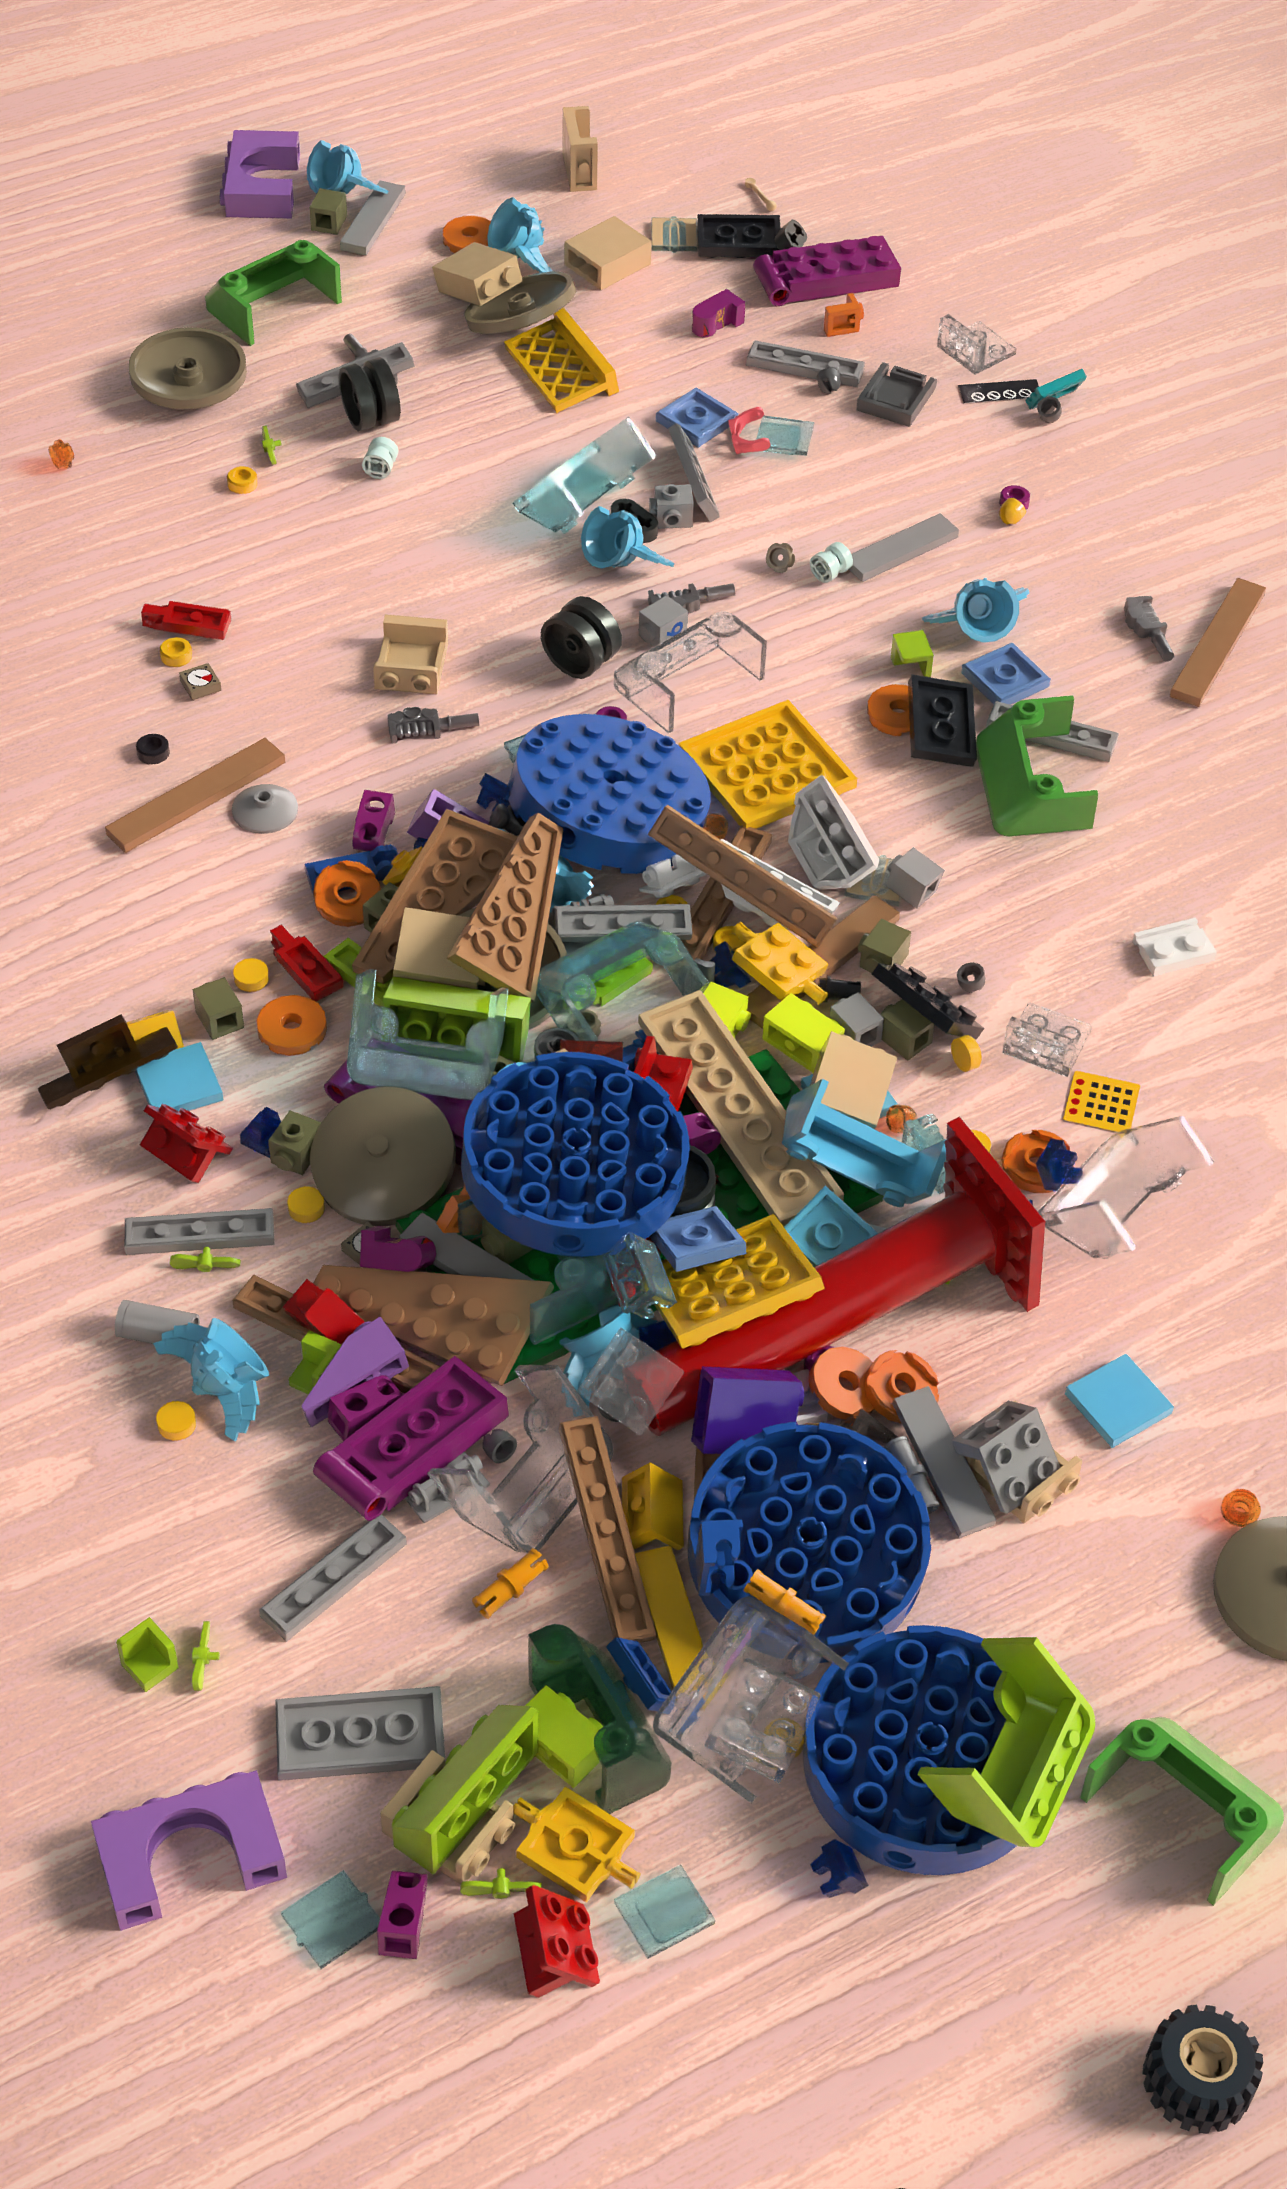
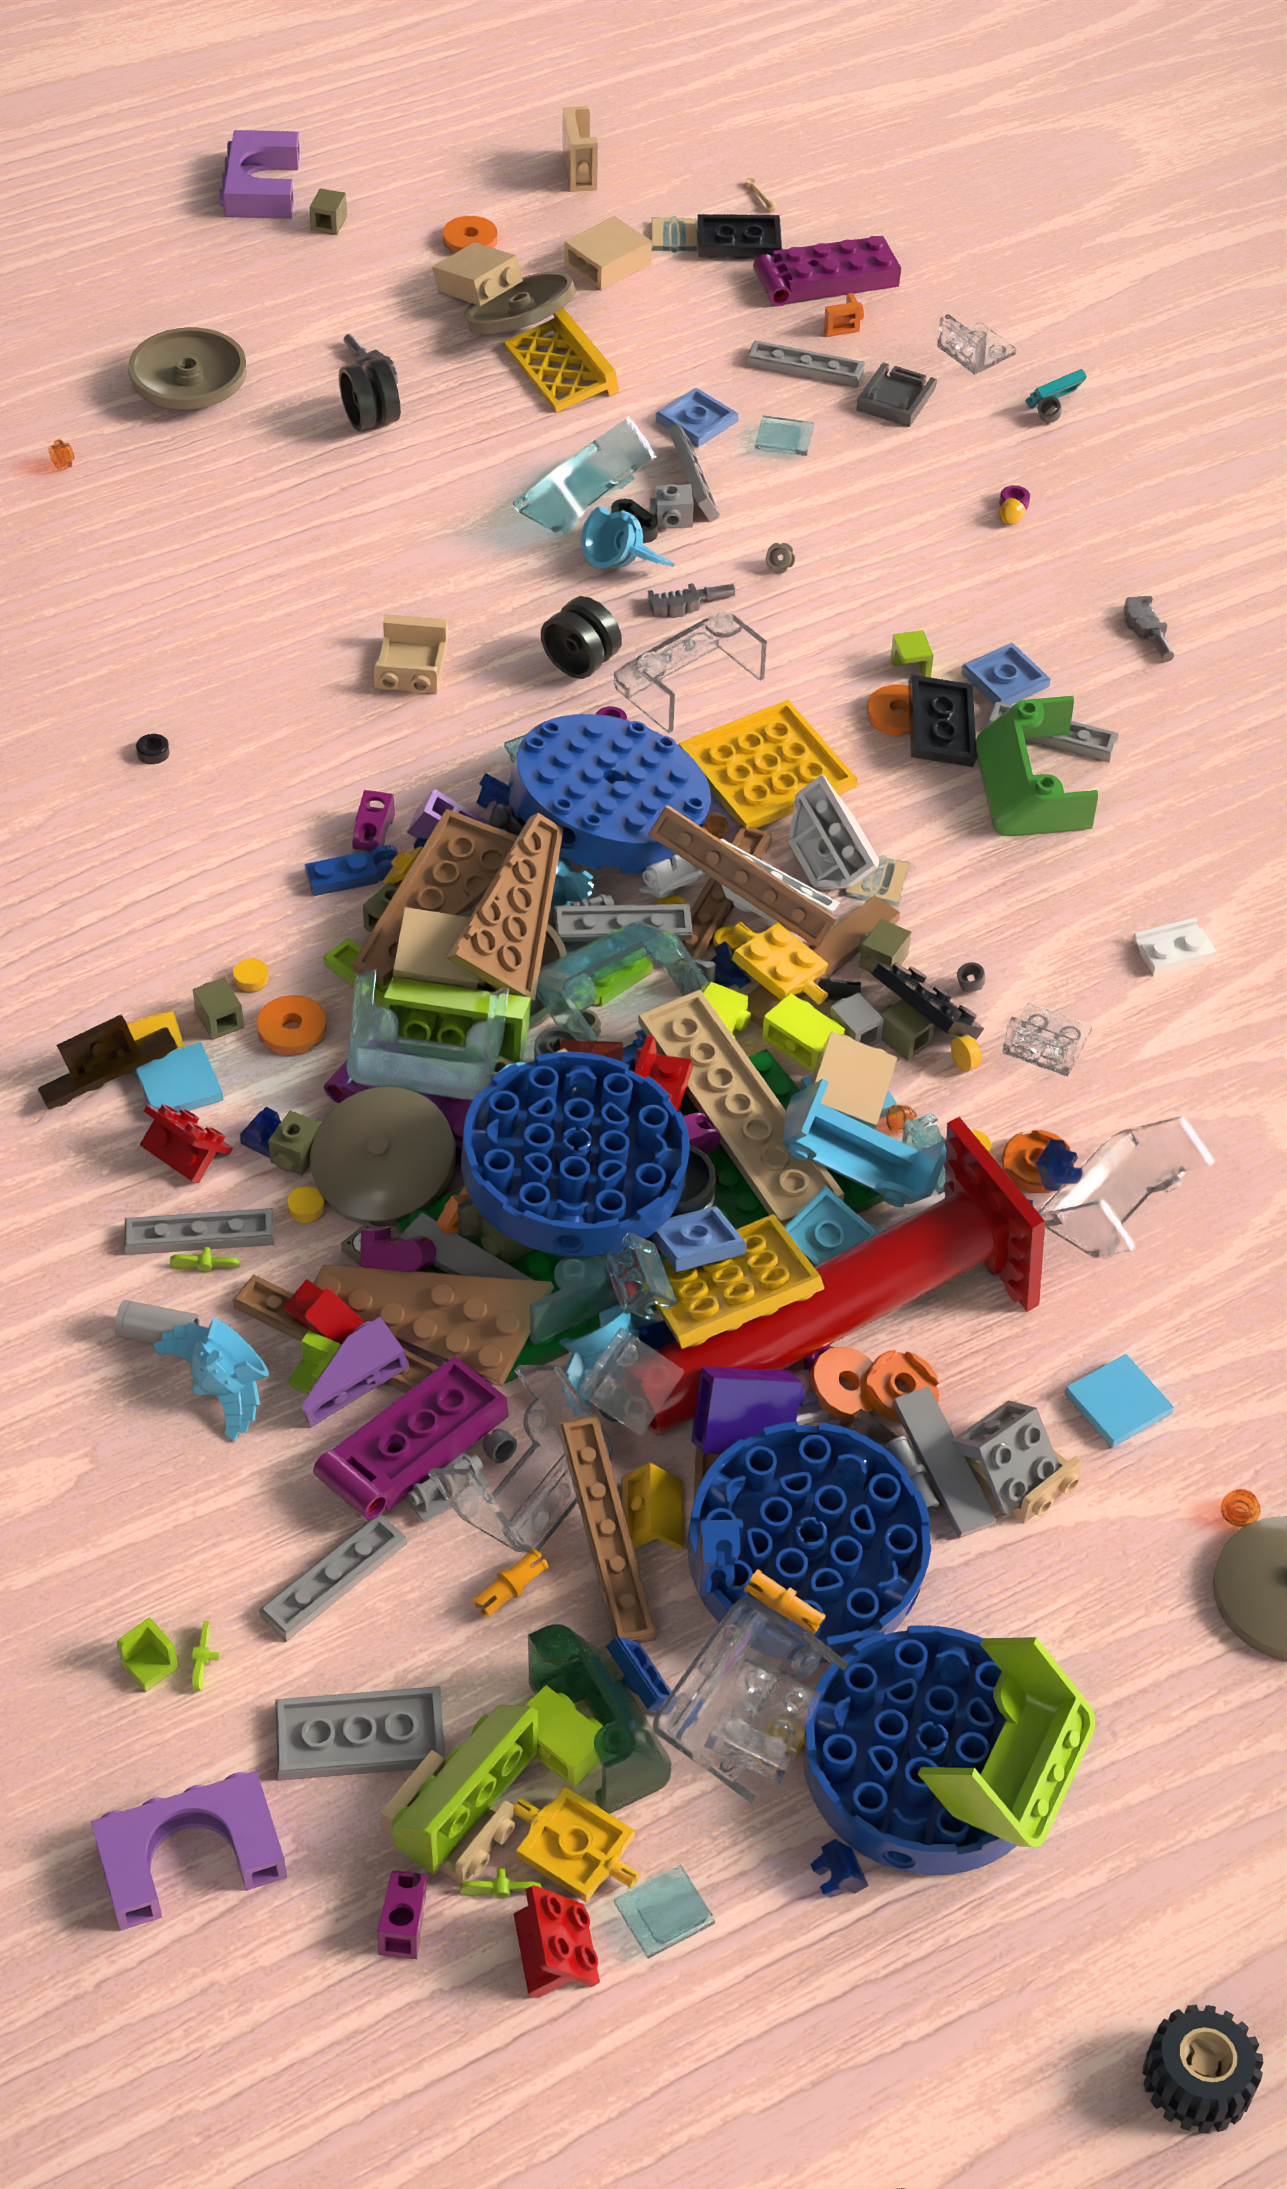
medium nougat tile [105,737,286,853] -> none
red hinge [141,601,231,640] -> none
yellow tile [156,1401,196,1441] -> none
yellow tile [160,637,192,667] -> none
dark tan tile [179,663,222,700] -> none
bright green windscreen [205,240,342,346] -> none
yellow tile [227,466,258,494] -> none
light grey dish [232,784,298,834] -> none
lime piece [262,425,282,465] -> none
red hinge [270,924,344,1002] -> none
clear light blue piece [281,1870,380,1969] -> none
light grey tile [296,342,414,408] -> none
medium azure helmet [307,140,389,194] -> none
orange tile [313,860,381,927] -> none
magenta leg [328,1375,403,1441] -> none
light grey tile [340,180,406,256] -> none
light aqua wheel [362,437,399,479] -> none
flat silver piece [388,707,479,744] -> none
medium azure helmet [487,197,553,273] -> none
yellow tile [635,1545,715,1698] -> none
light grey brick [638,595,688,651] -> none
magenta leg [692,289,745,337] -> none
coral cap [728,407,770,455] -> none
pearl dark grey beam [774,219,807,250] -> none
light aqua wheel [810,542,853,583] -> none
dark grey hinge [817,368,841,394] -> none
light grey tile [848,513,959,582] -> none
light grey brick [885,847,945,909] -> none
medium azure helmet [922,578,1029,643] -> none
black sticker [958,379,1039,403] -> none
yellow sticker [1063,1071,1140,1134] -> none
bright green windscreen [1080,1717,1284,1906] -> none
medium nougat tile [1170,578,1266,707] -> none

